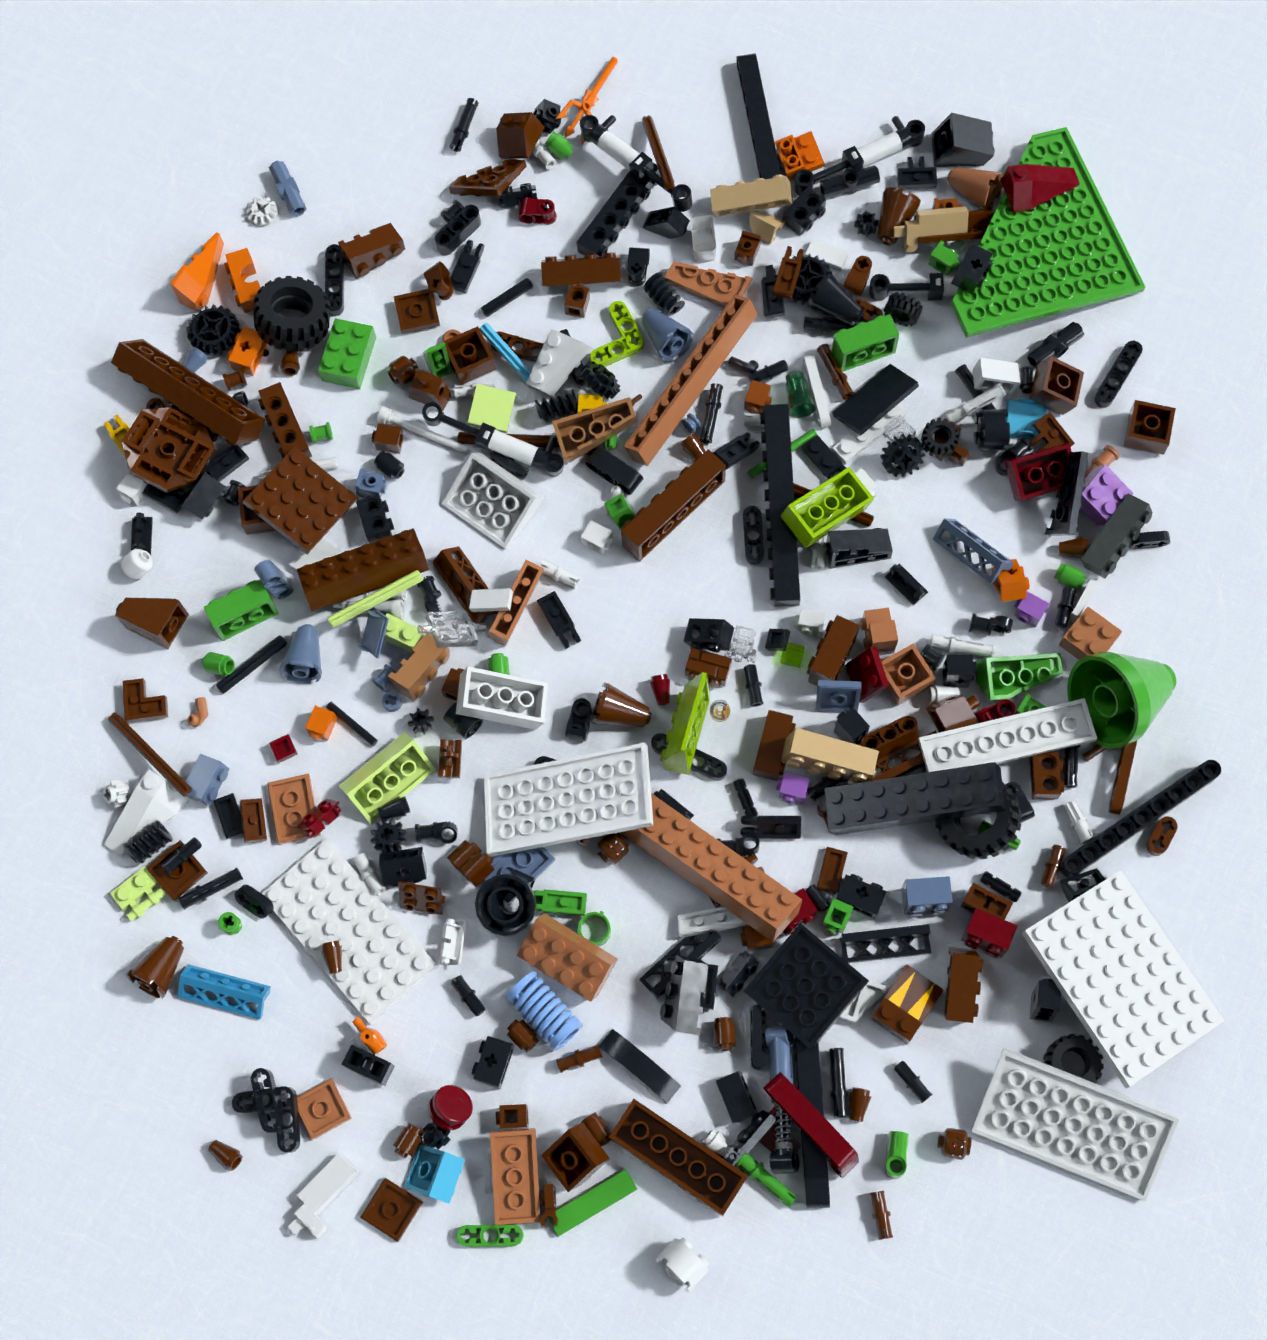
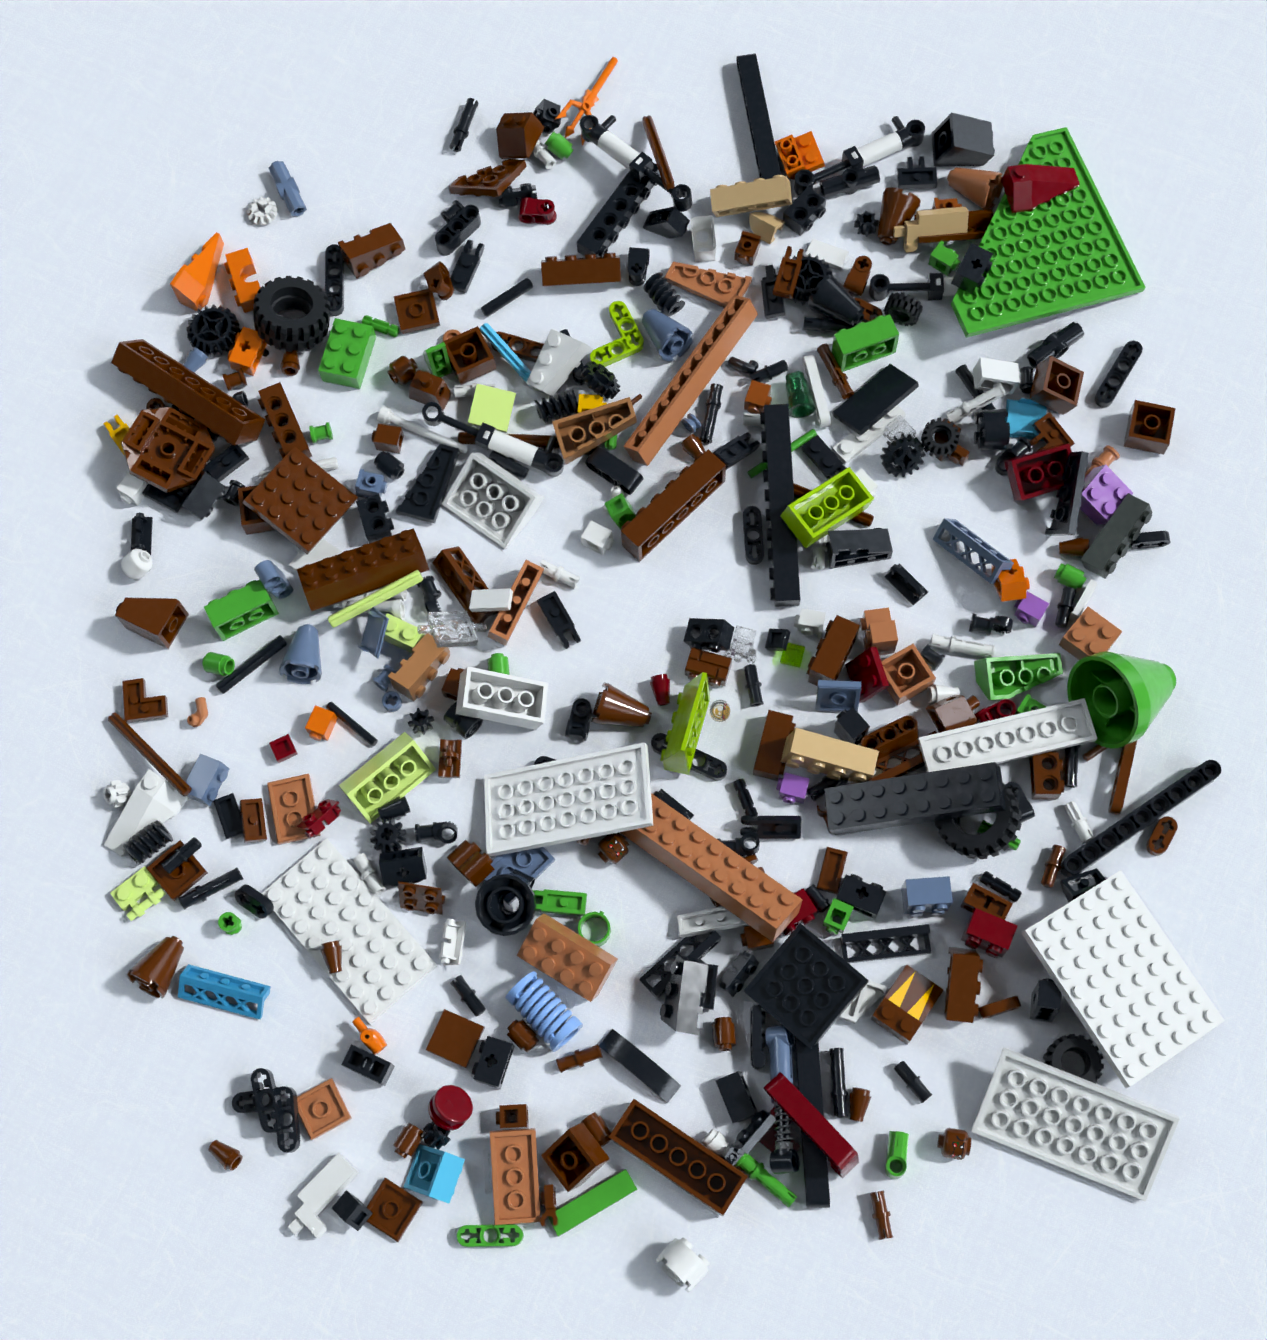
reddish brown brick [564,284,590,318] -> none
black brick [942,655,977,688] -> none
none -> black brick [332,1190,373,1231]
none -> bright green axle [362,315,400,337]
none -> black wing [395,444,460,523]
none -> reddish brown tile [426,1009,485,1068]
none -> reddish brown beam [978,996,1022,1019]

